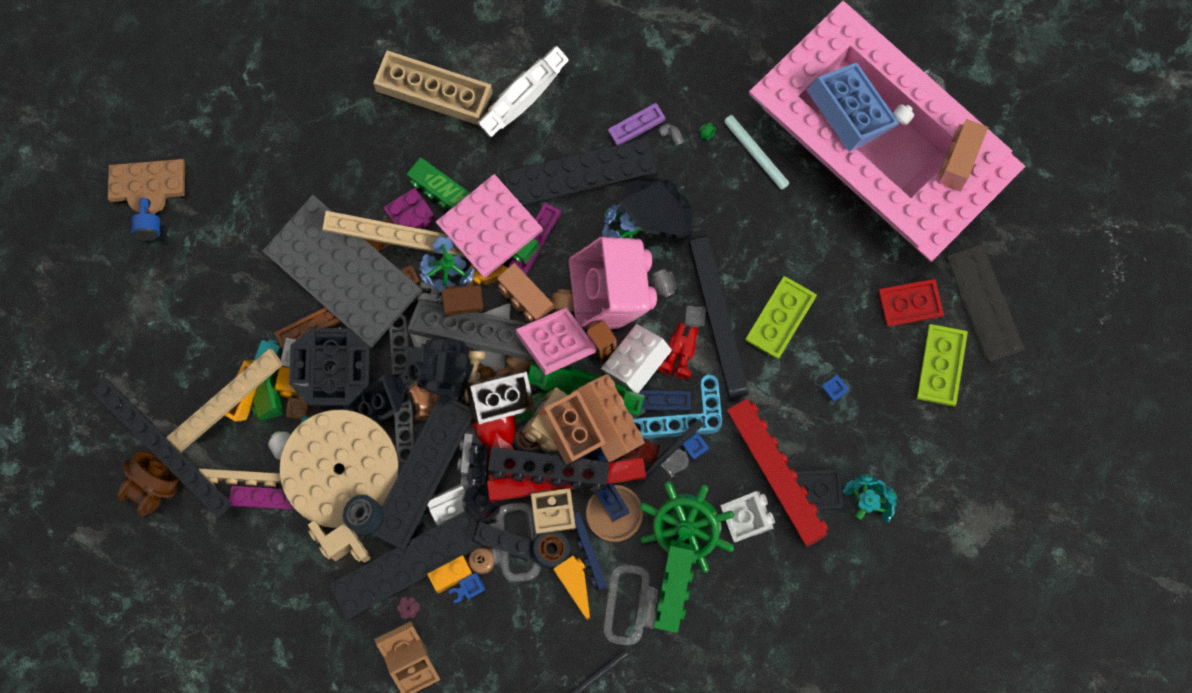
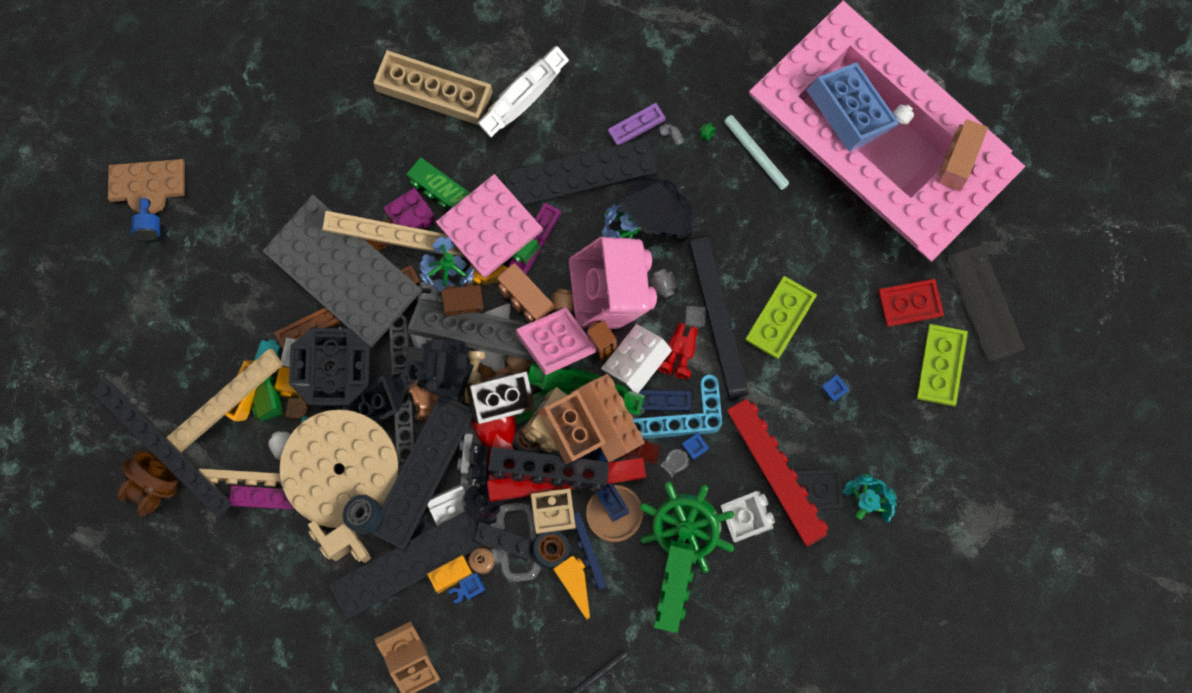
clear pink plant [397,597,420,619] -> none
clear bar [604,565,658,645] -> none
black bar [645,419,704,477] -> none

